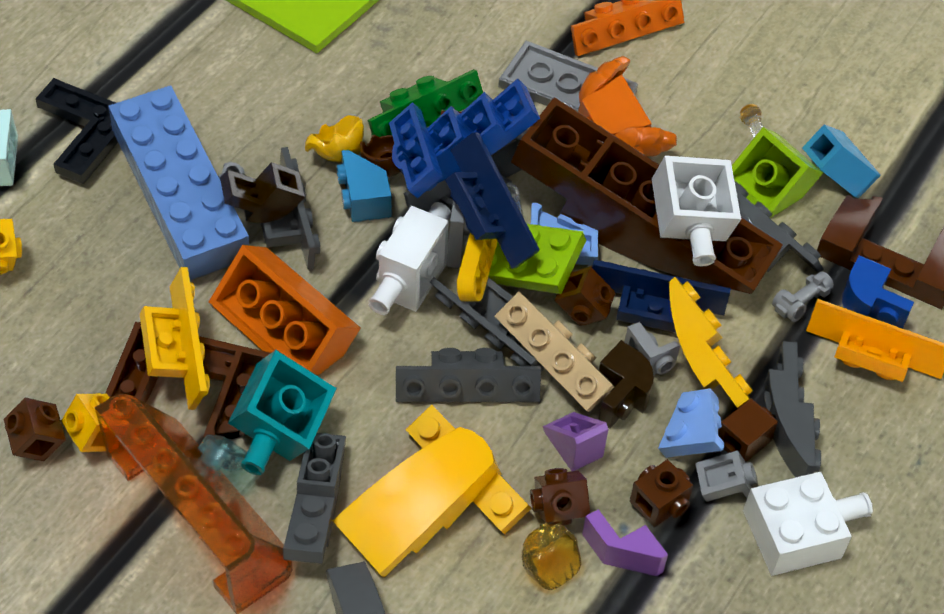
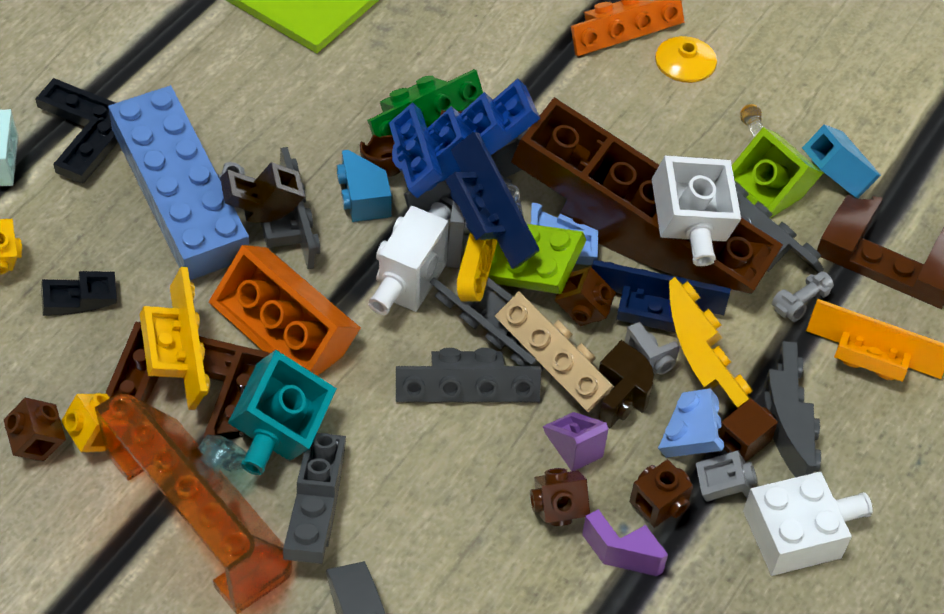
yellow hair [305,115,364,162] -> none
yellow slope [332,405,532,578] -> none
light grey tile [498,41,638,112] -> none
clear yellow hair [521,523,582,590] -> none
orange torso [578,56,677,157] -> none
blue brick [842,255,914,329] -> none
none -> black slope [41,271,117,316]
none -> yellow dish [655,36,717,83]

